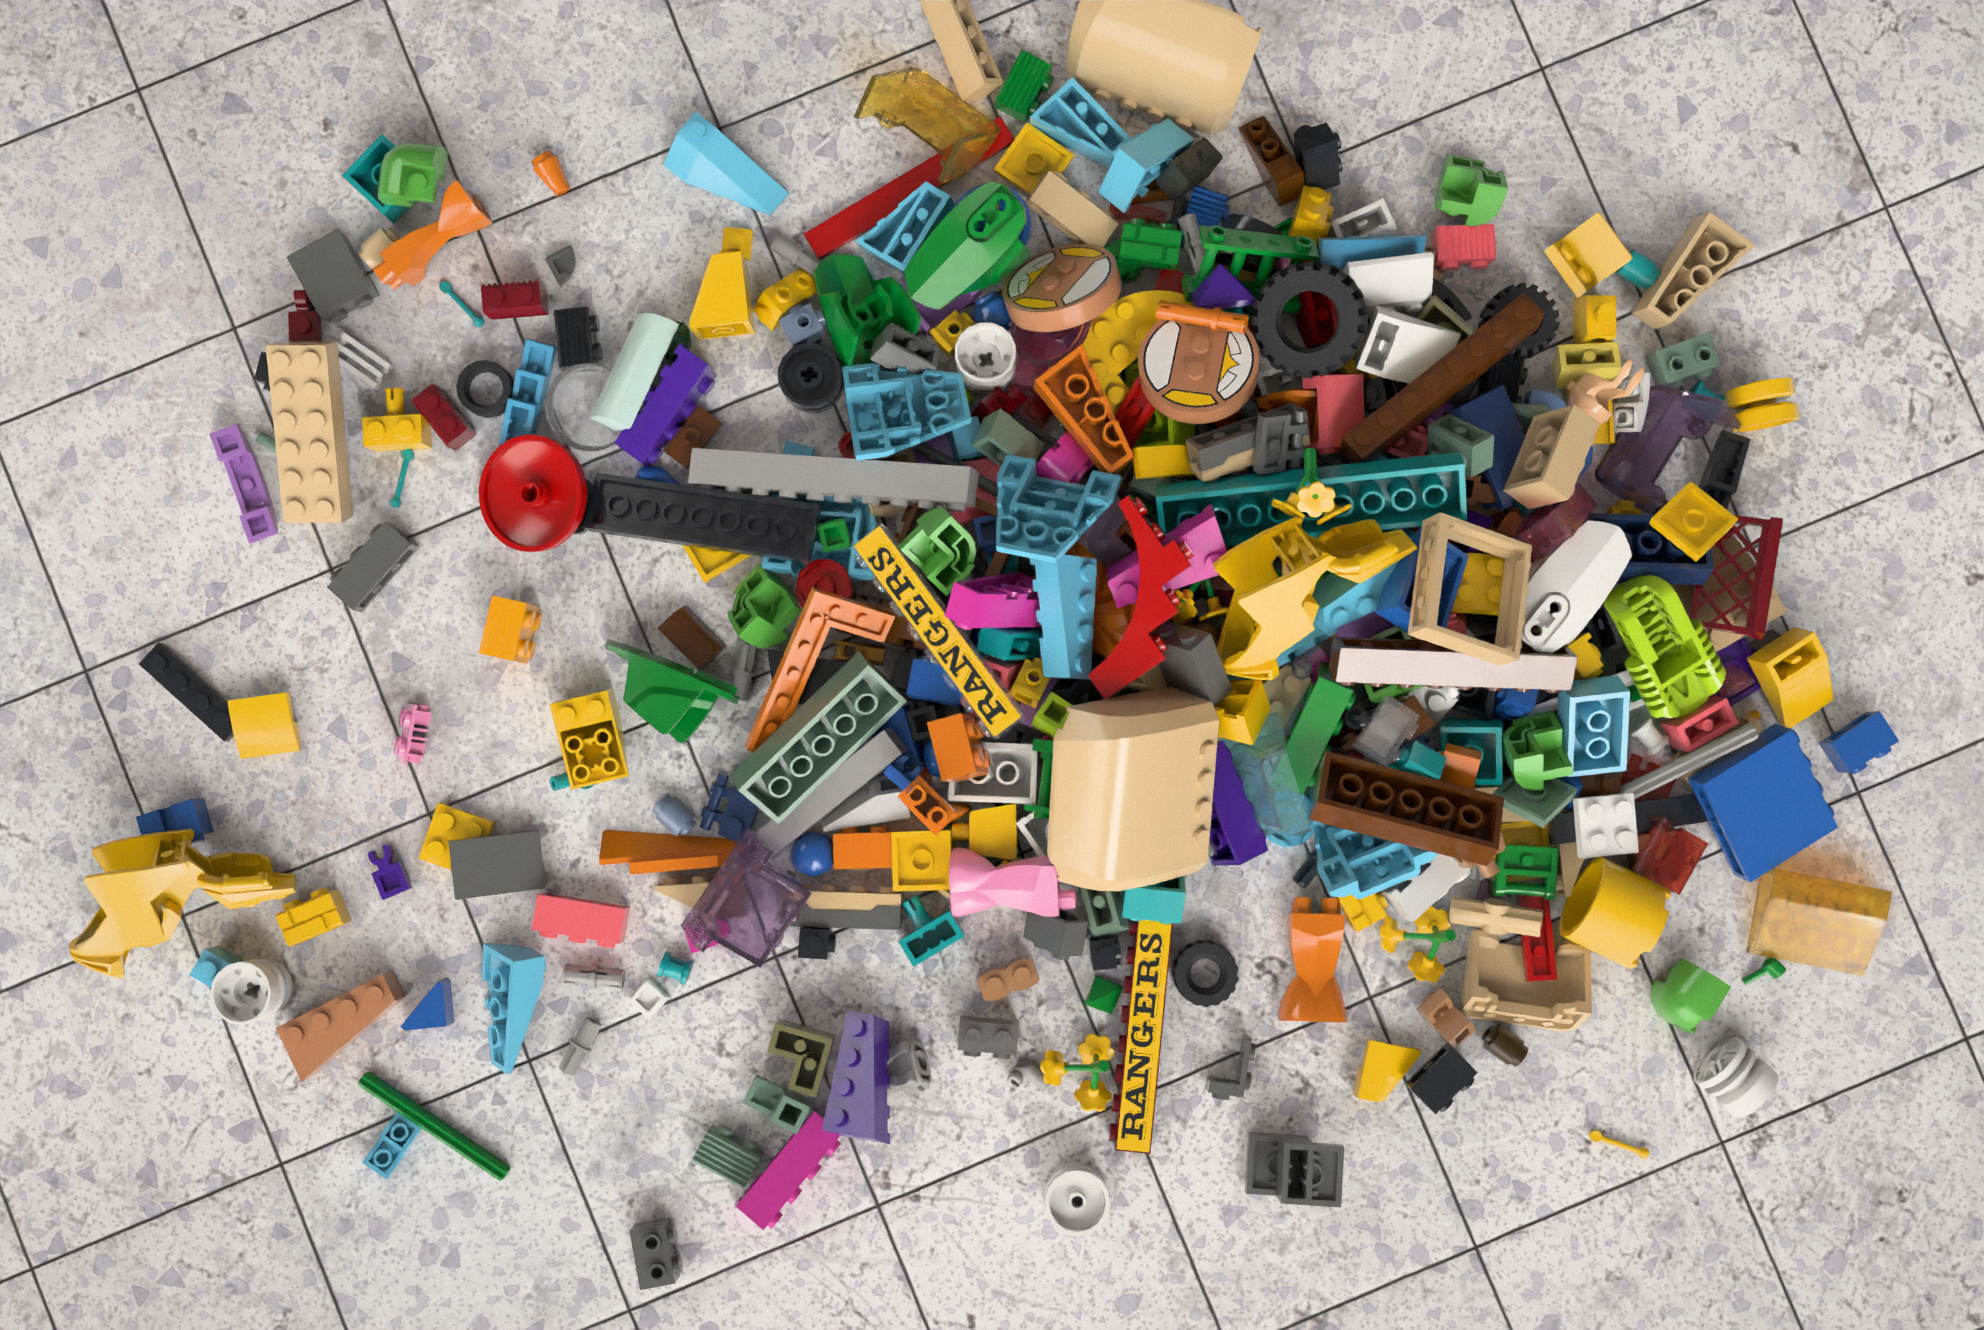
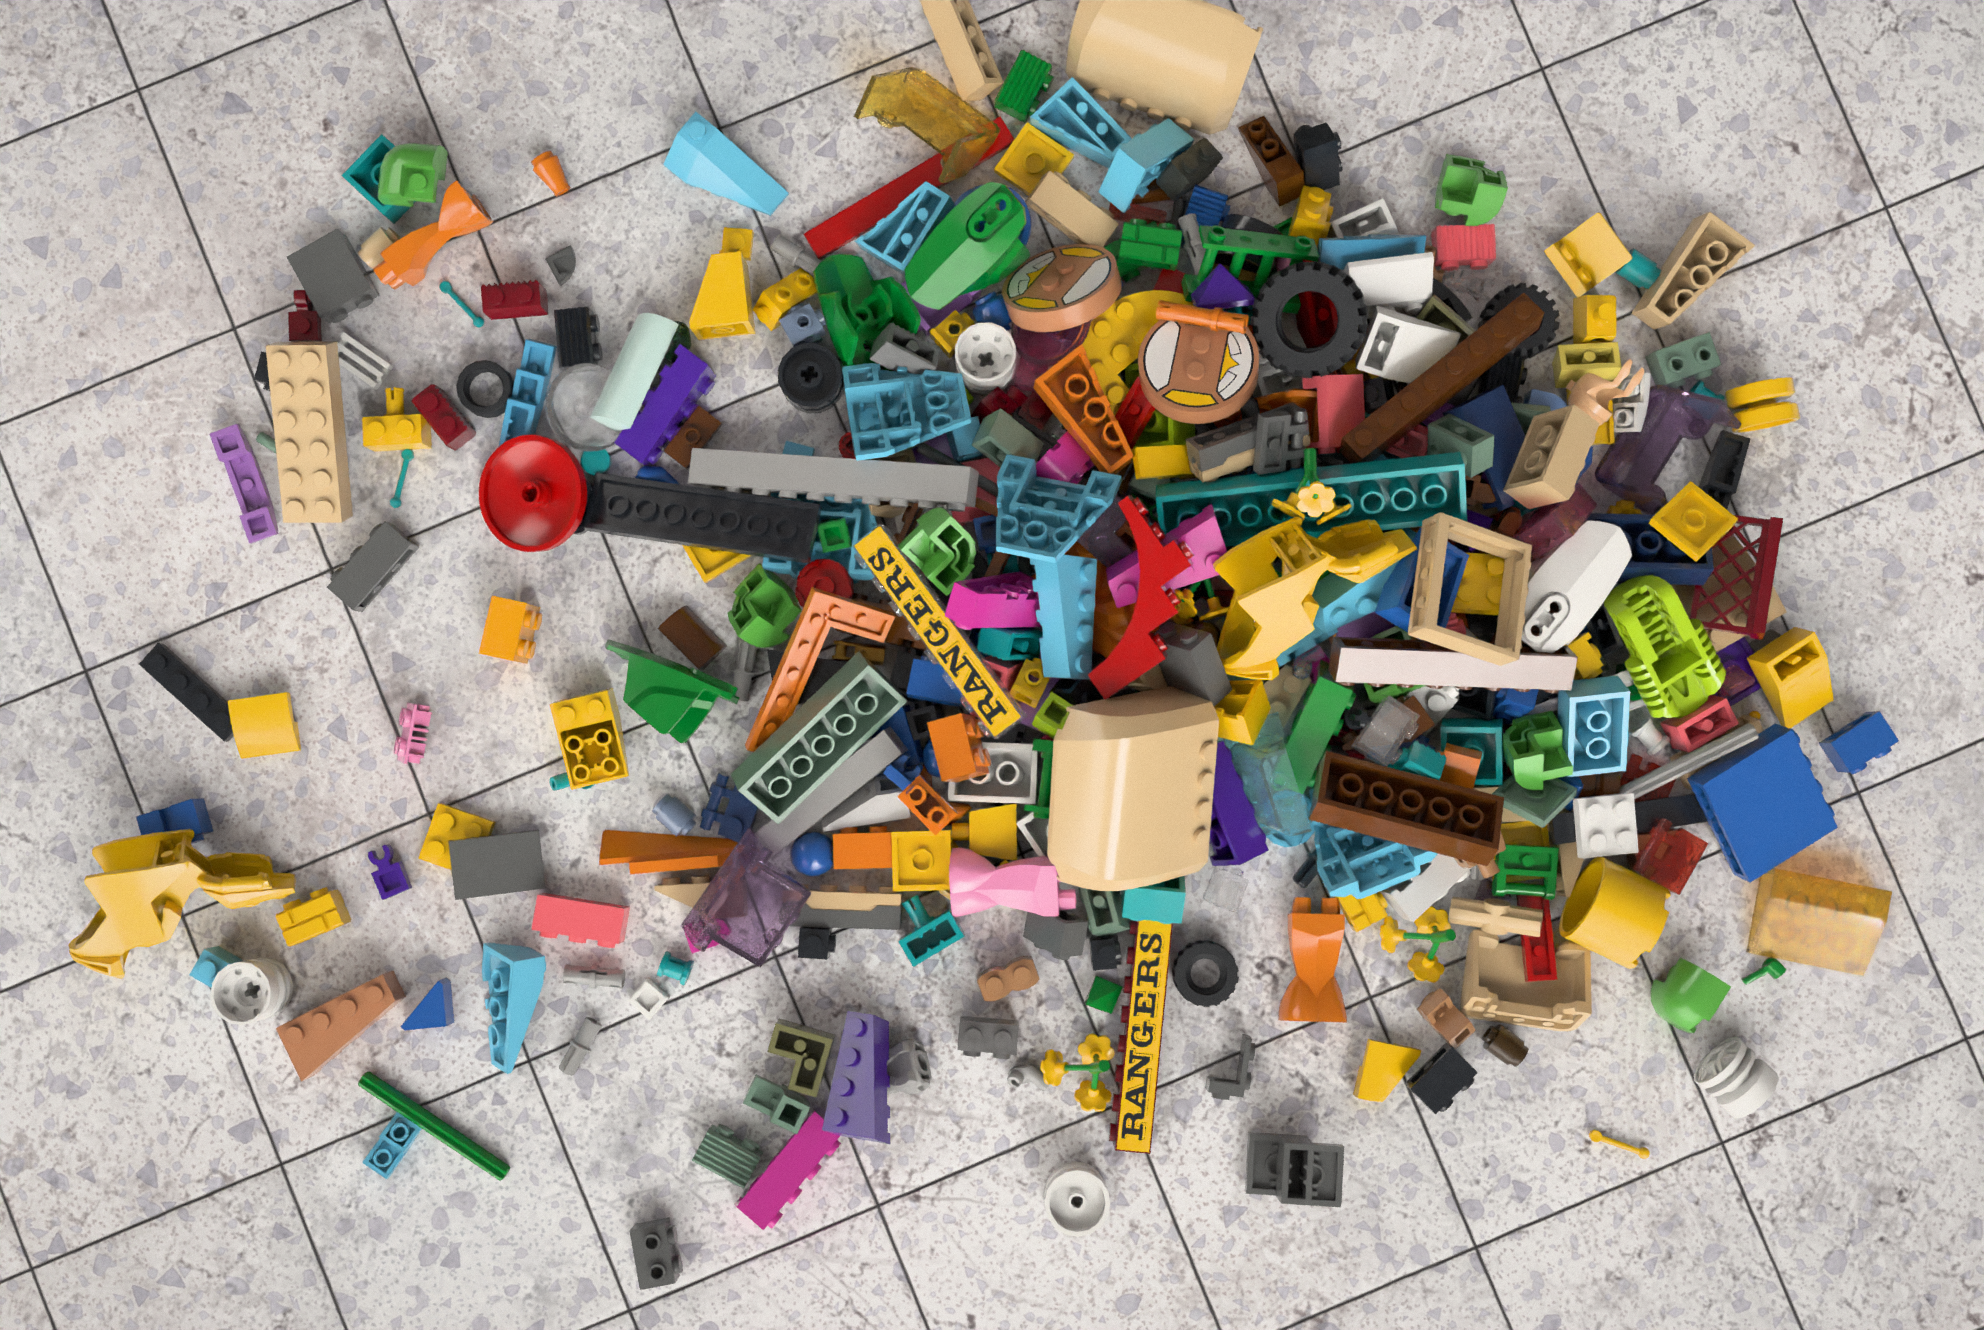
none -> teal tile [581,446,612,476]

